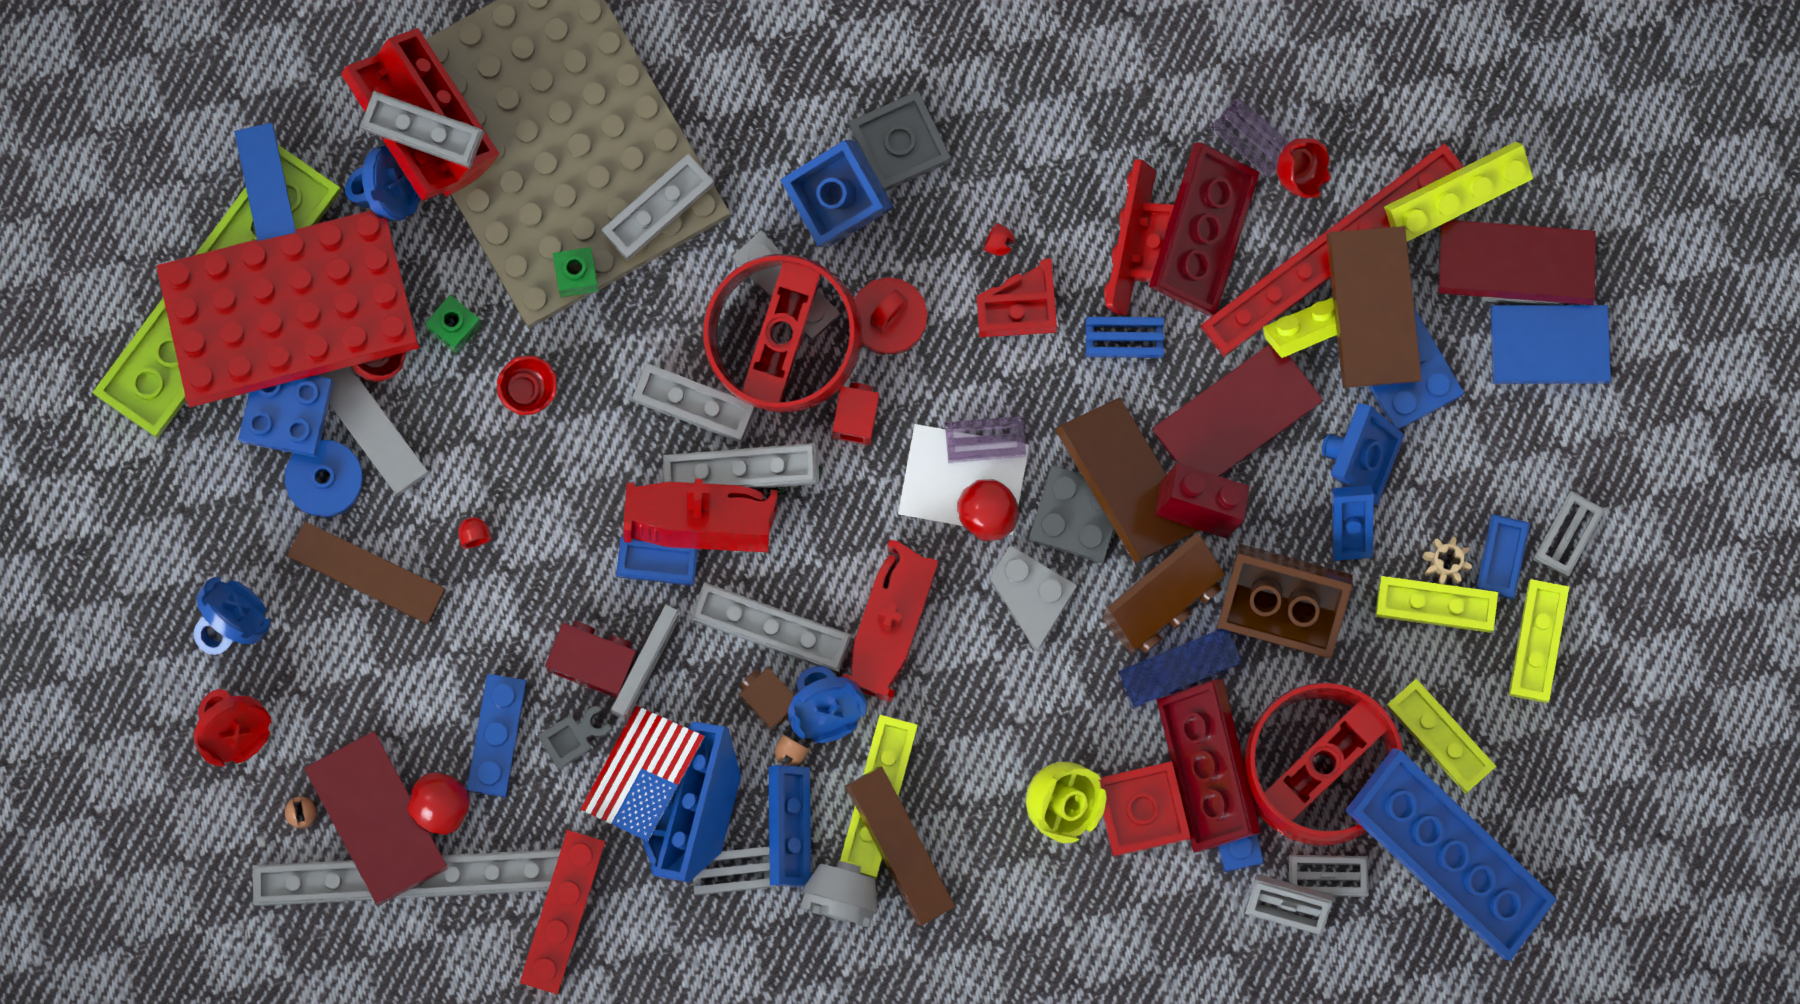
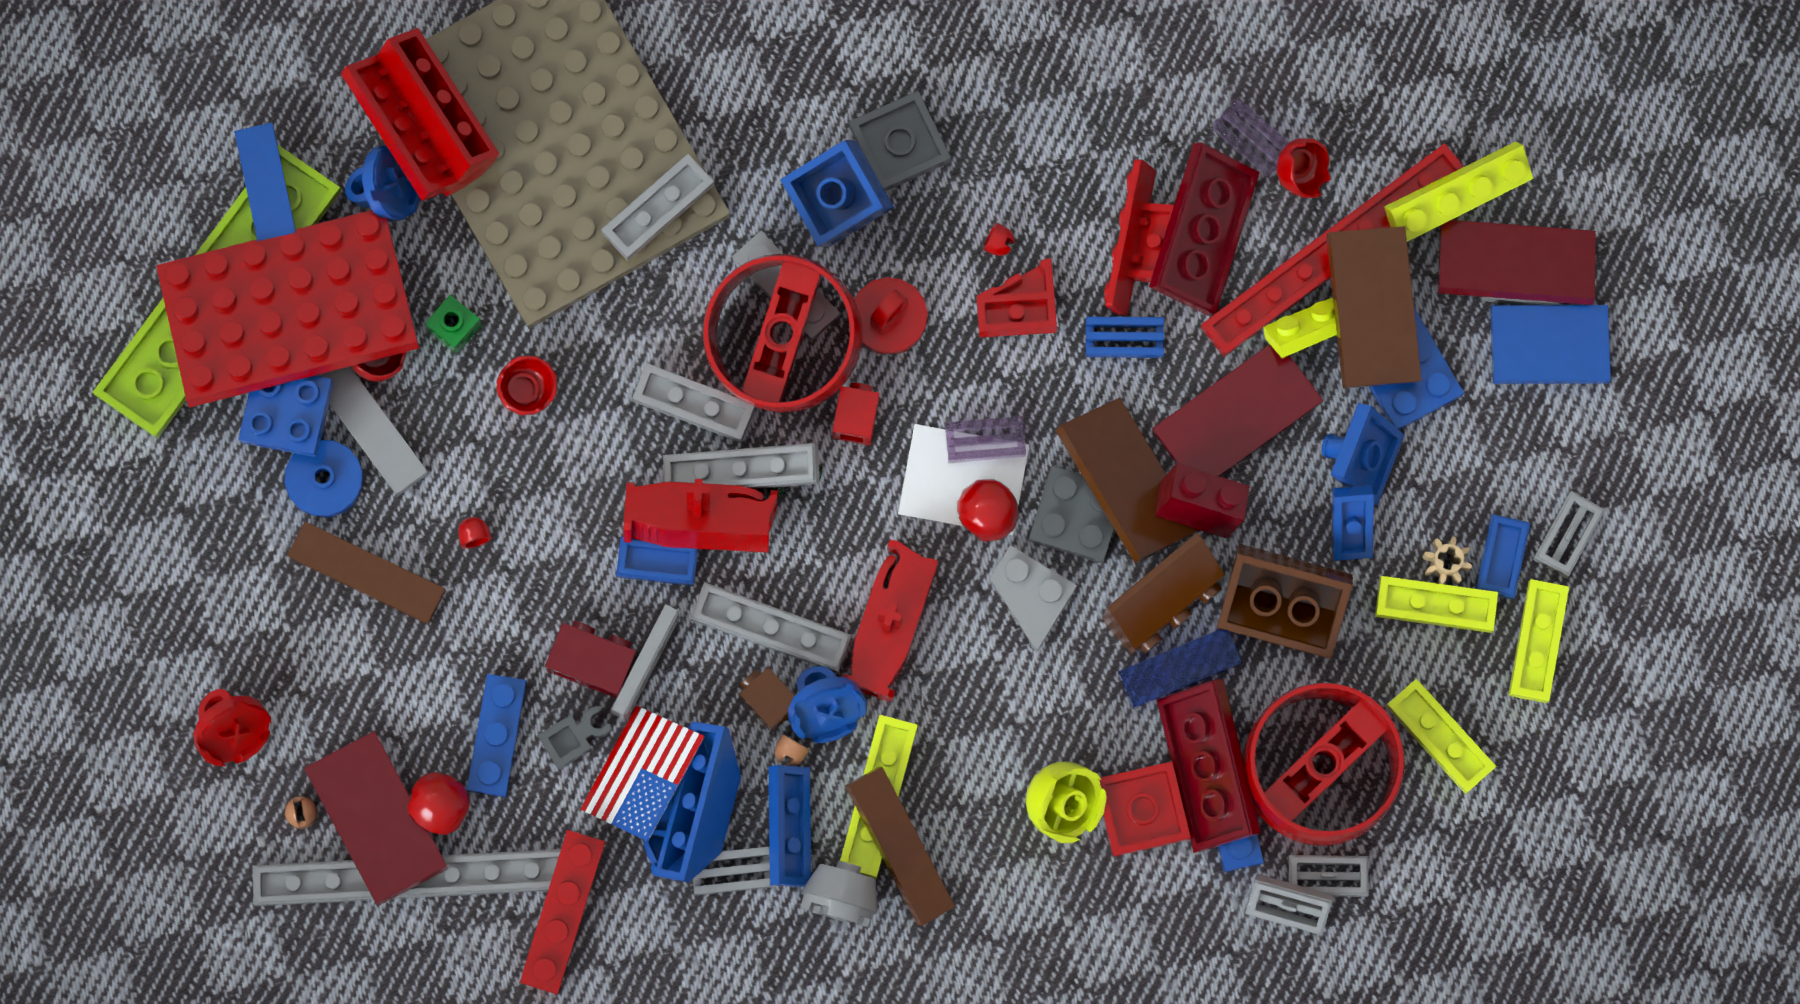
blue tile [193,577,271,655] -> none
light grey tile [360,91,485,169] -> none
green plate [552,247,599,298] -> none
blue plate [1345,748,1557,961] -> none

